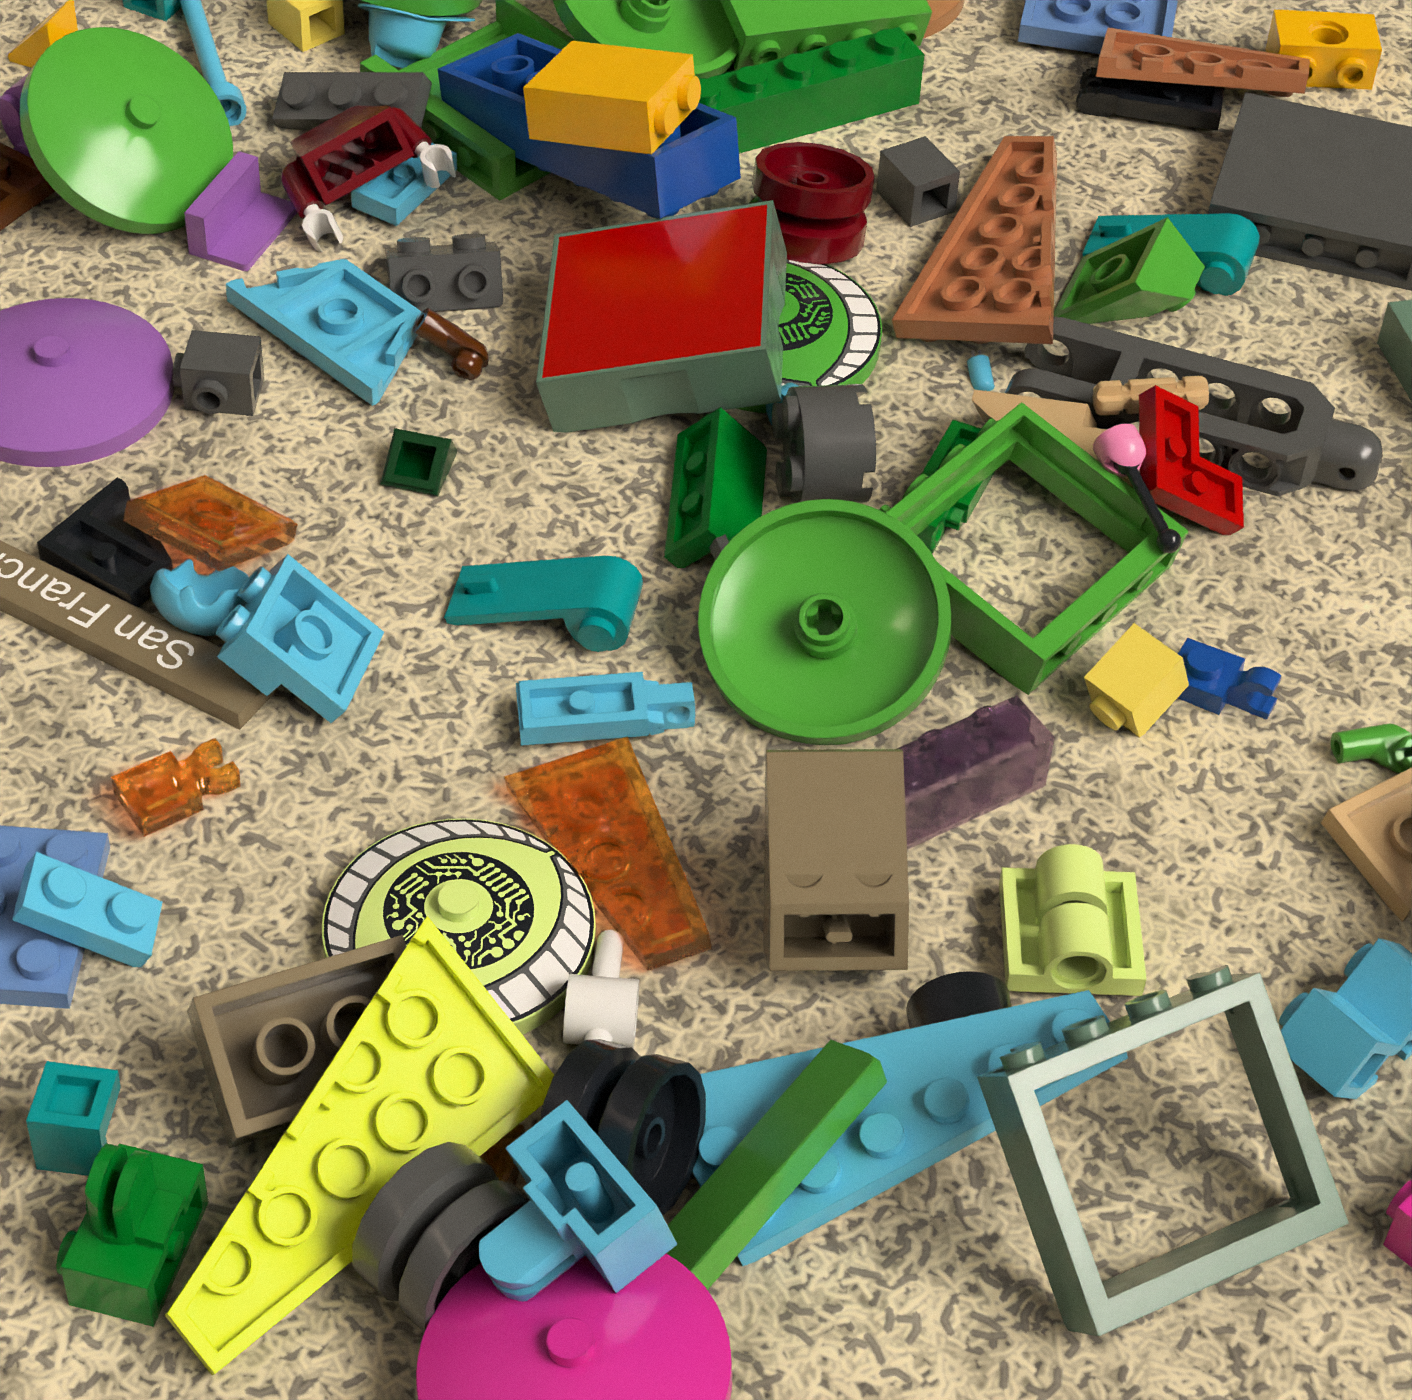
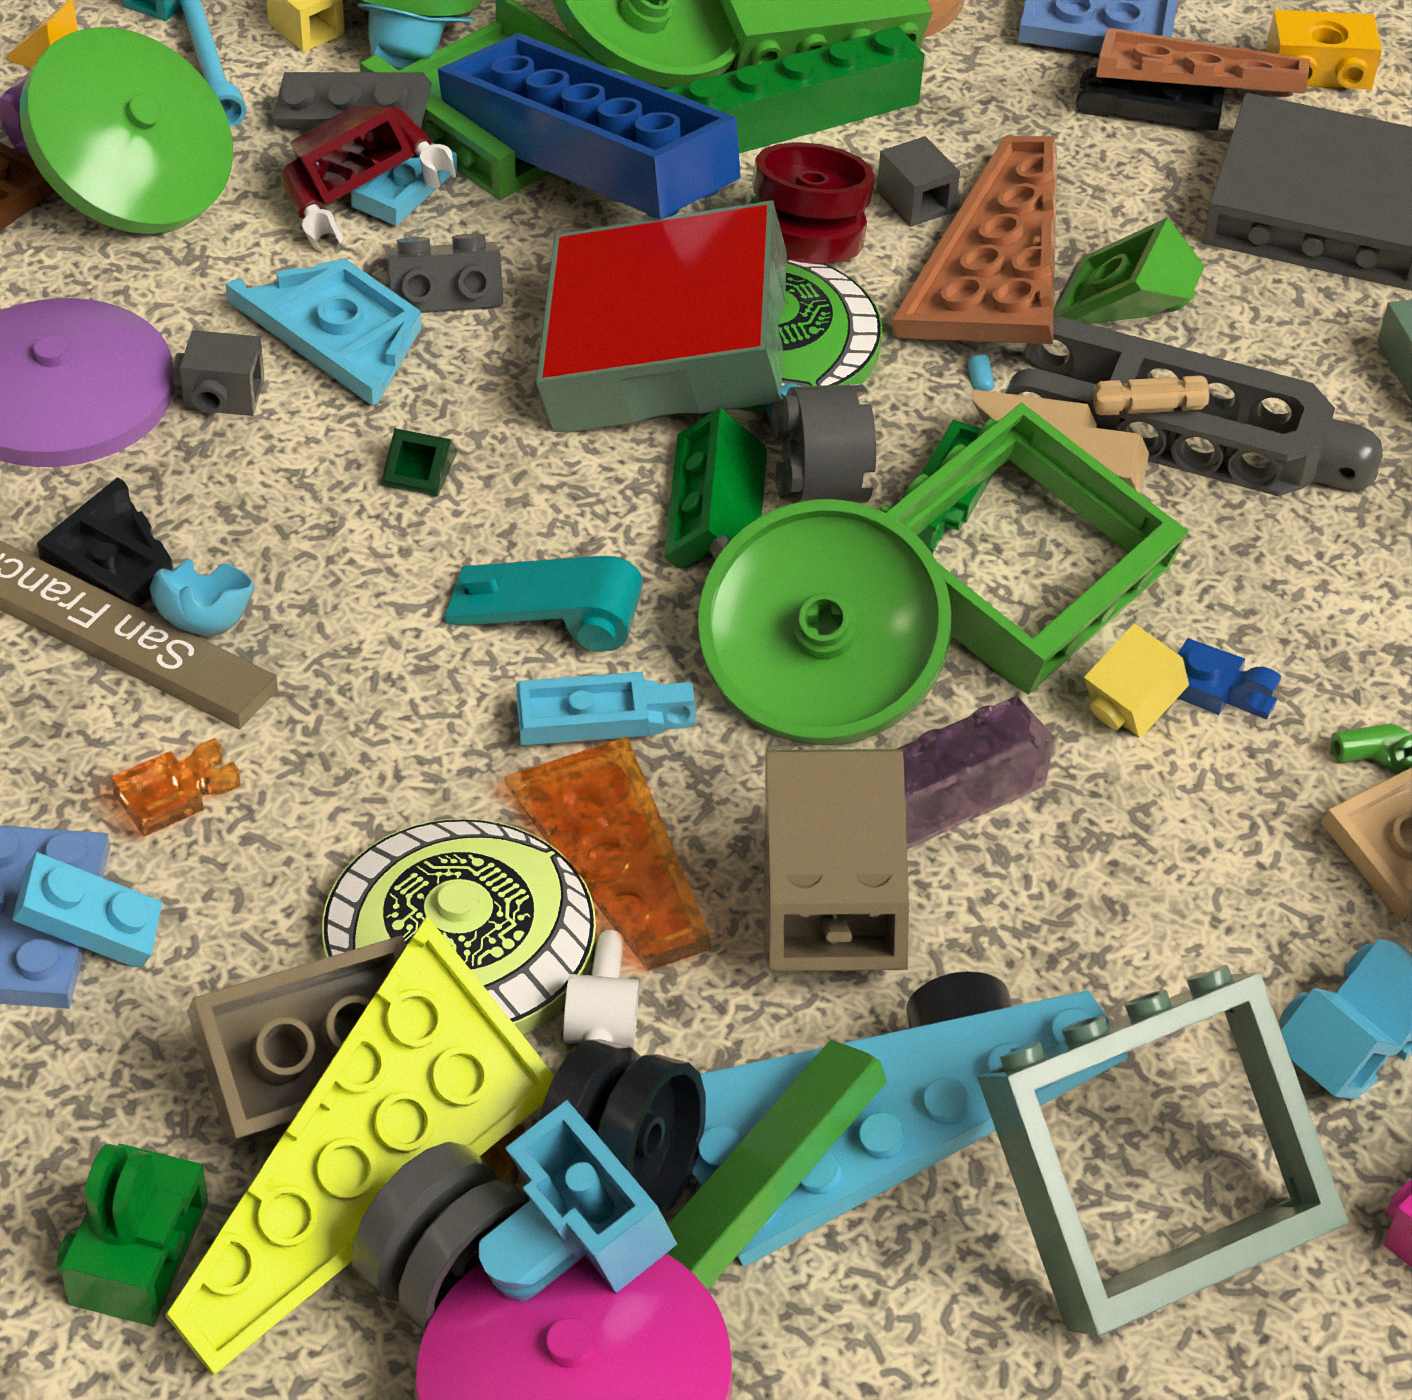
teal panel [26,1061,121,1176] -> none
clear orange plate [123,475,298,571] -> none
medium lavender panel [184,151,297,271] -> none
medium azure plate [216,554,384,723] -> none
reddish brown arm [413,308,489,380] -> none
yellow brick [523,41,701,155] -> none
yellowish green plate [999,844,1147,996] -> none
teal door [1082,213,1260,296] -> none
hinge [1093,424,1181,553] -> none
red plate [1139,385,1244,535] -> none

